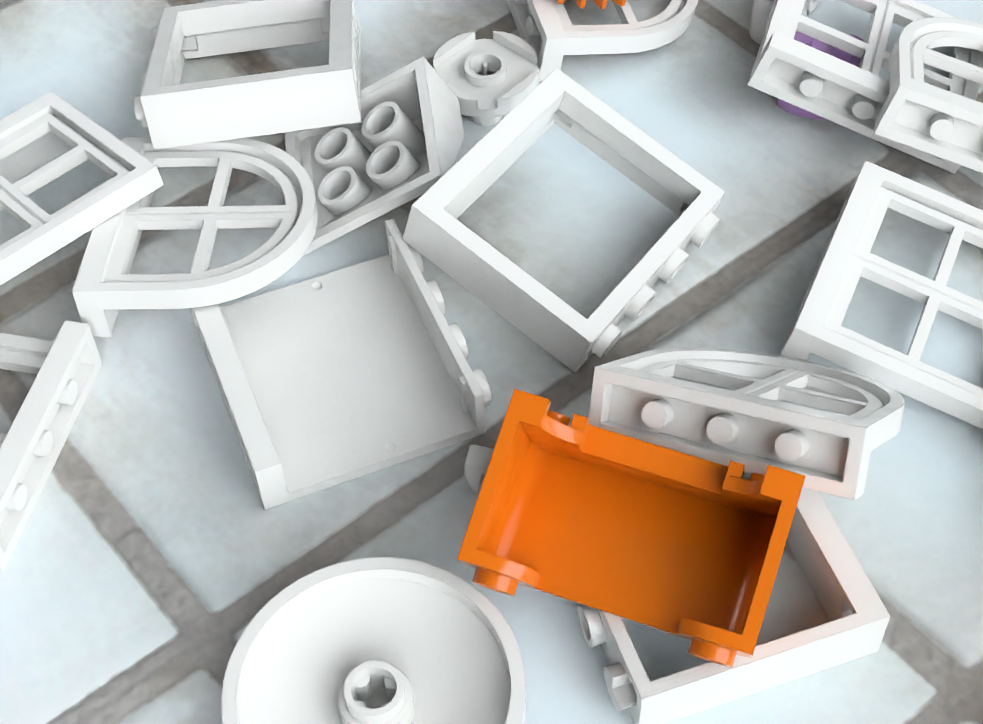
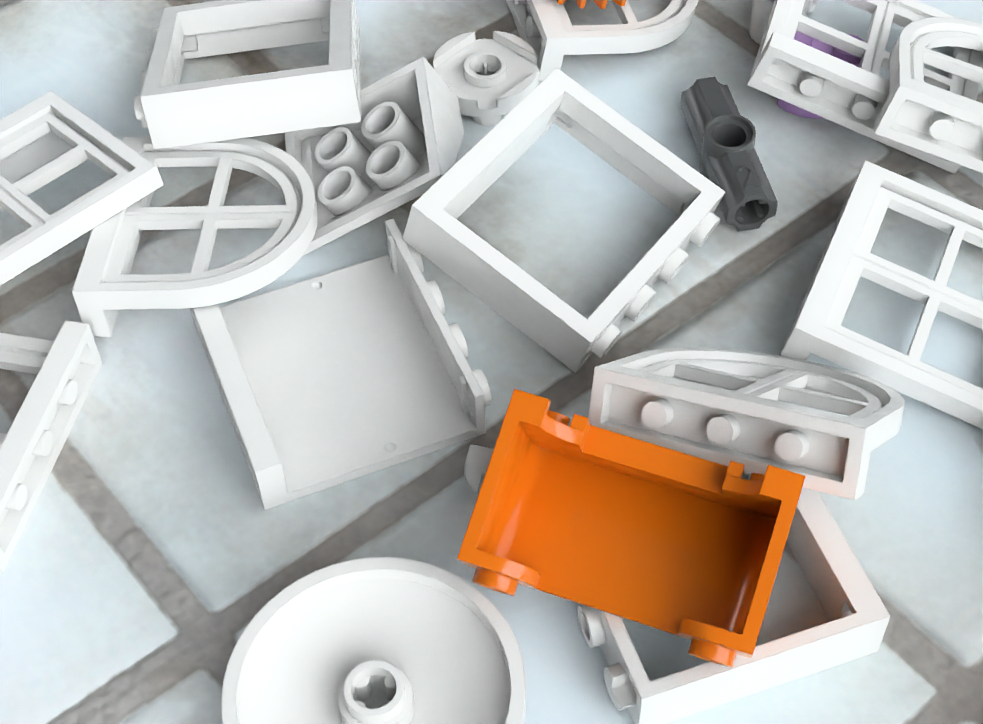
none -> dark grey piece [680,77,778,231]

